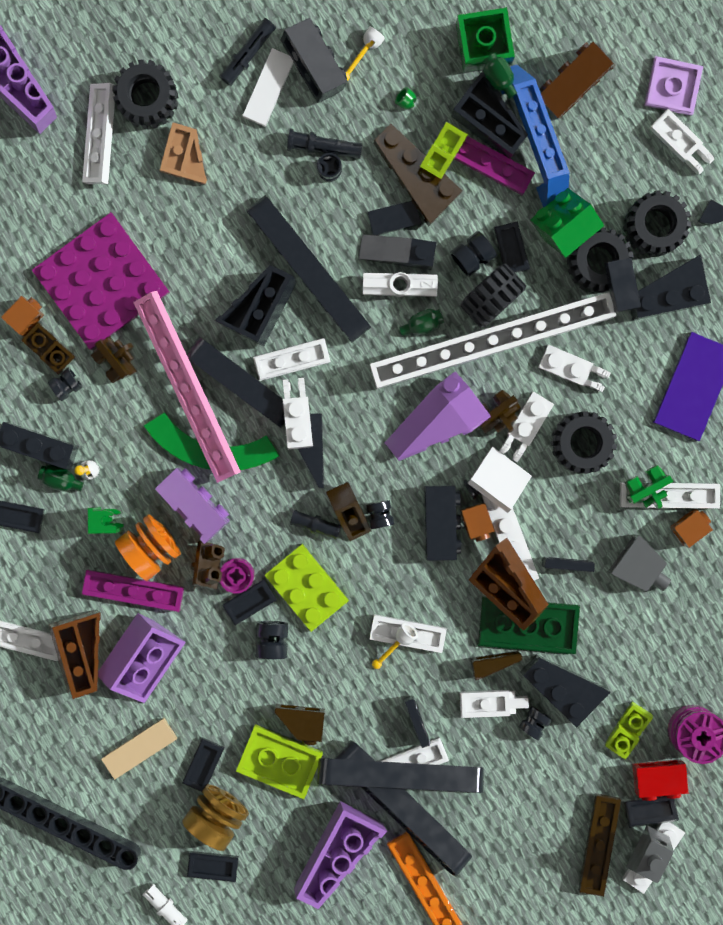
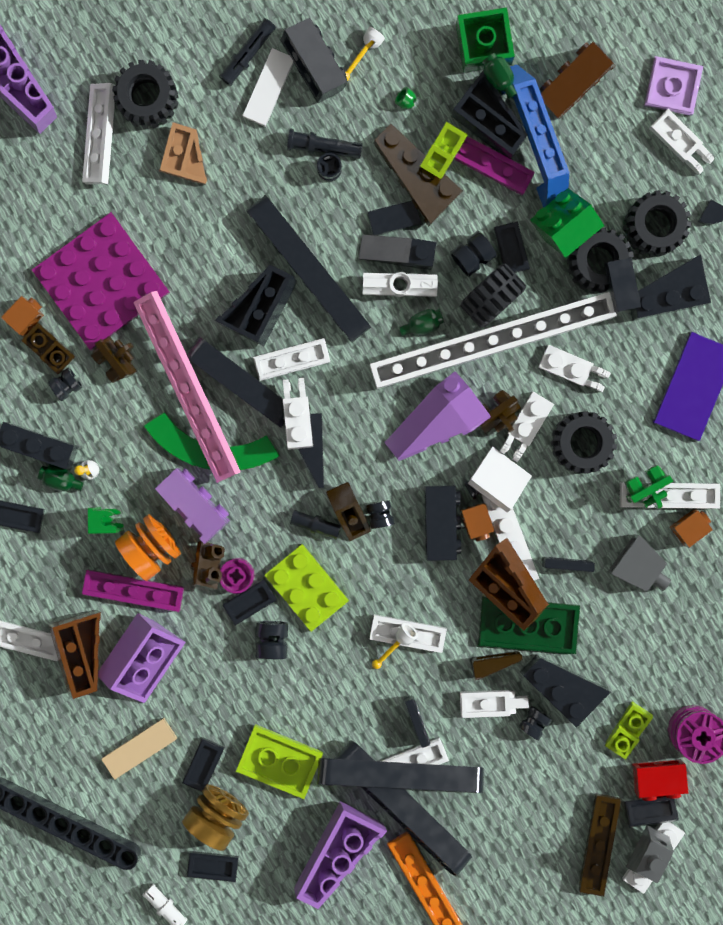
dark brown slope [275,704,325,745] -> none

